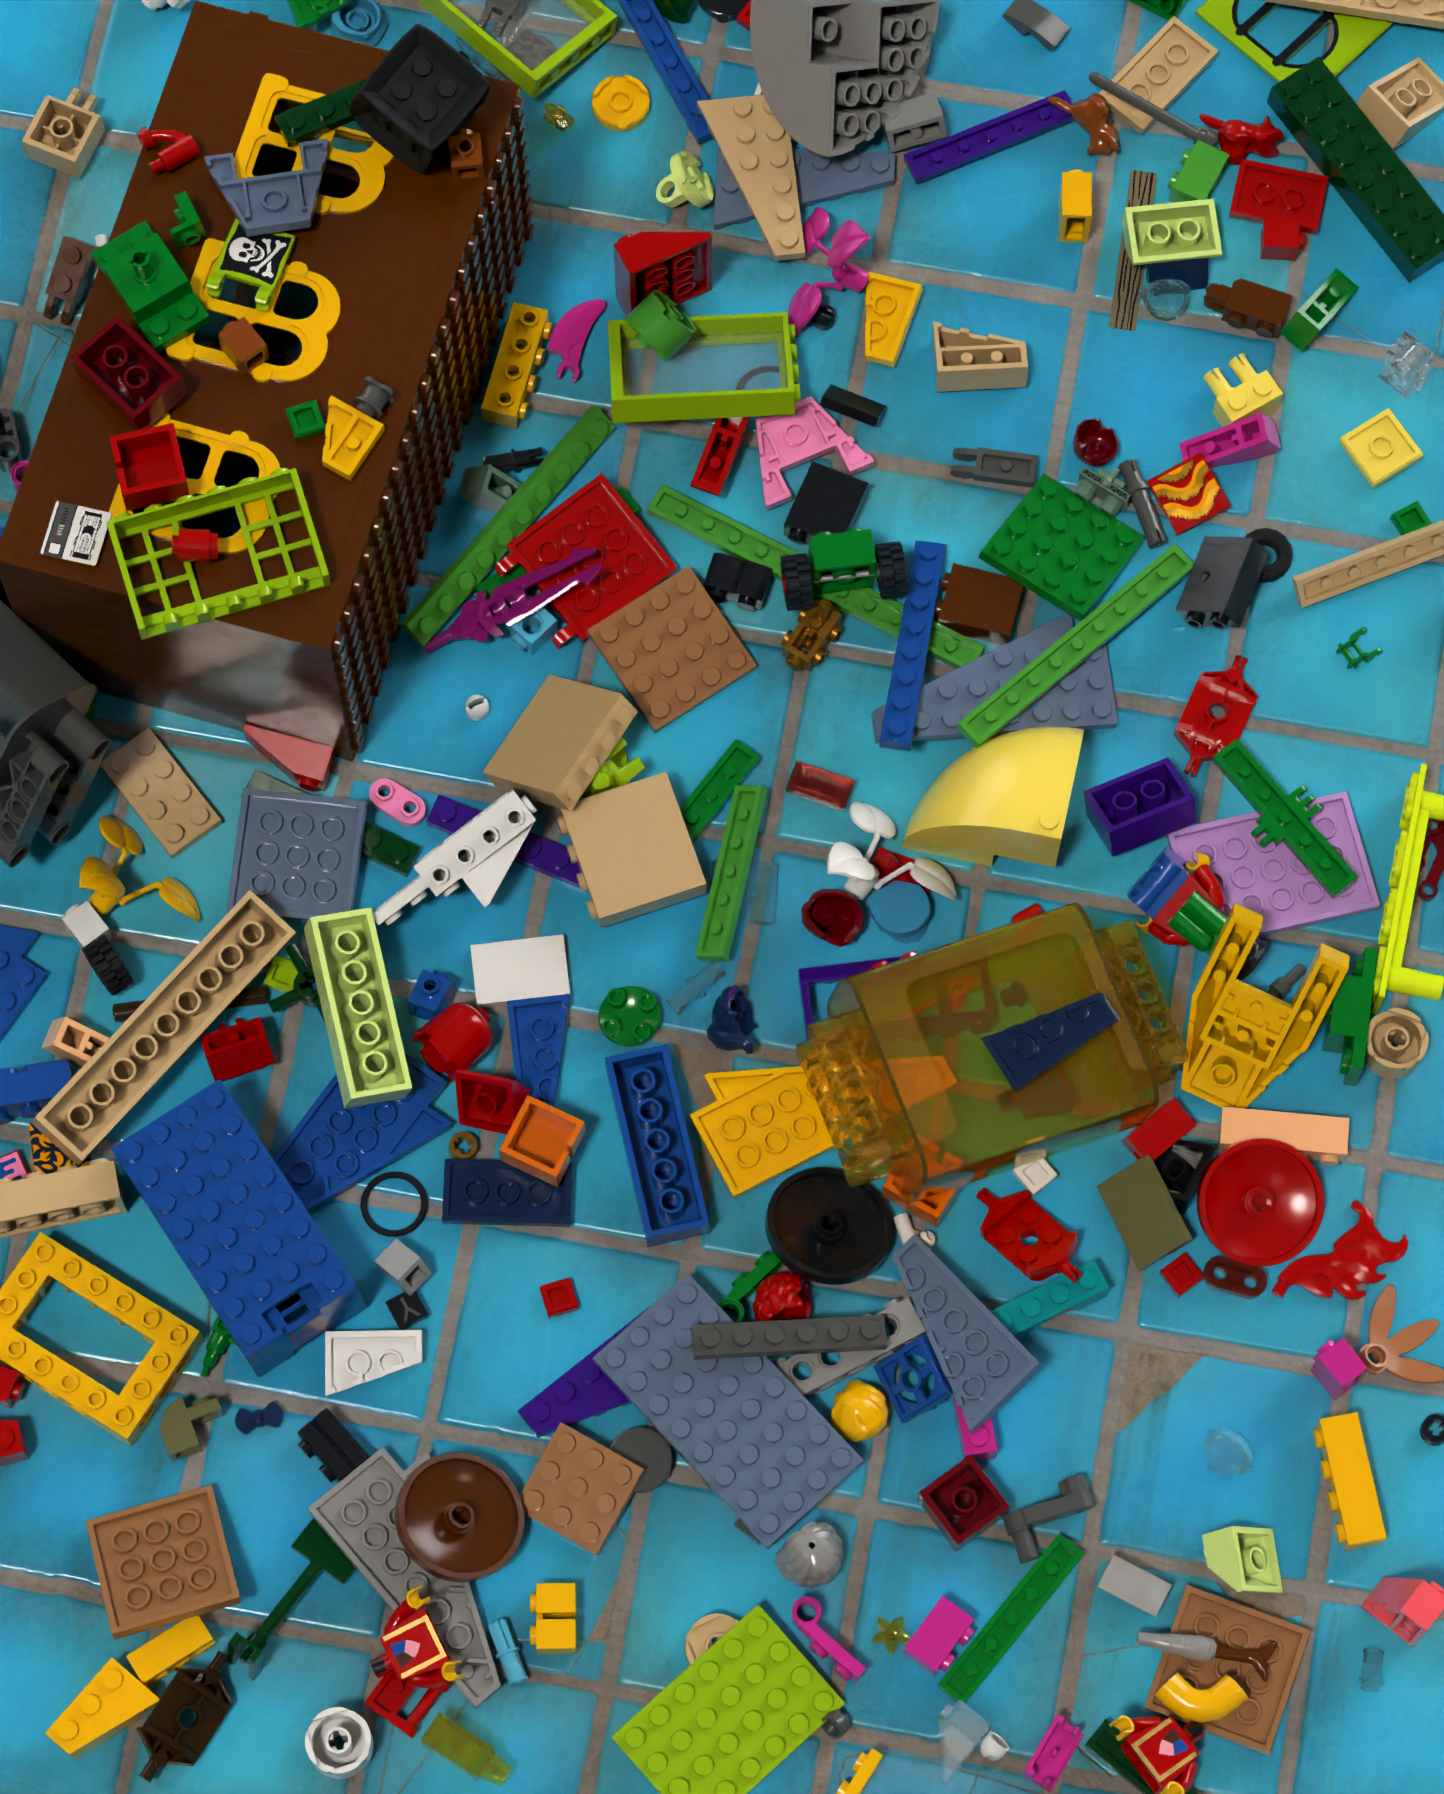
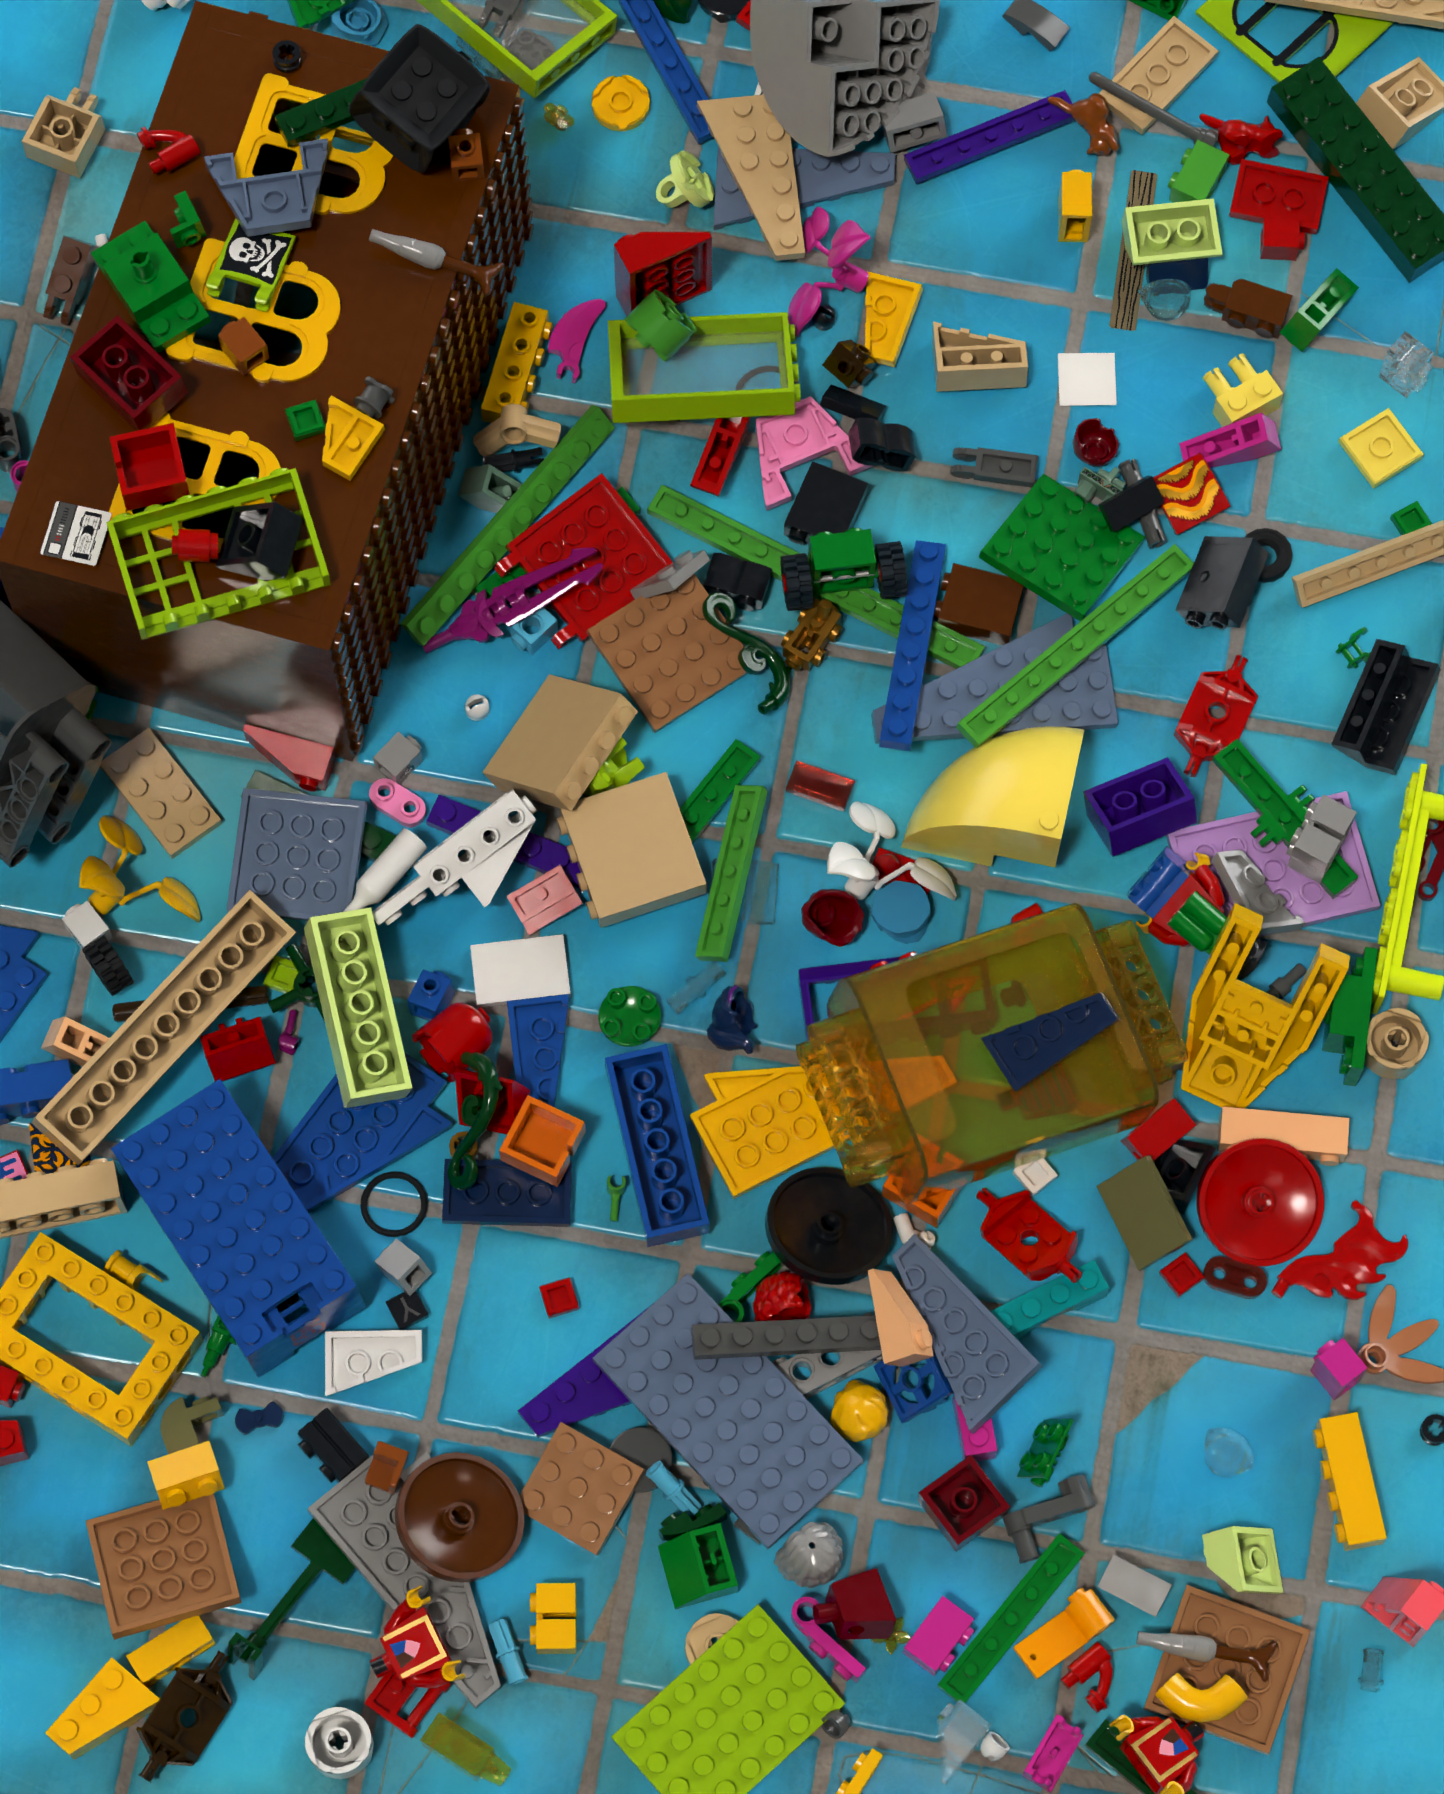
none -> yellow piece [103,1250,163,1300]
none -> yellow brick [147,1441,225,1510]
none -> black slope [216,502,304,580]
none -> black bush [272,40,301,73]
none -> magenta hand [279,1010,300,1055]
none -> white piece [343,828,427,912]
none -> dark orange panel [365,1441,409,1495]
none -> light grey piece [368,229,504,297]
none -> light grey brick [373,732,423,785]
none -> dark green plant [447,1052,503,1190]
none -> tan piece [473,404,561,457]
none -> plate [507,865,584,936]
none -> bright green hand [607,1175,626,1222]
none -> light grey wing [630,550,710,599]
none -> medium azure axle [646,1461,702,1518]
none -> green slope [658,1523,738,1610]
none -> dark green slope [659,1503,727,1541]
none -> dark green plant [702,592,792,715]
none -> dark red torso [813,1568,896,1640]
none -> dark brown brick [822,339,877,388]
none -> black brick [848,417,916,471]
none -> light nougat slope [868,1269,934,1367]
none -> light orange door [1013,1587,1116,1680]
none -> green hinge [1017,1418,1073,1487]
none -> white sticker [1058,353,1117,406]
none -> red plant [1060,1642,1113,1713]
none -> black tile [1098,475,1164,532]
none -> light grey wing [1211,850,1305,935]
none -> light grey piece [1286,794,1357,884]
none -> black slope [1332,639,1441,775]

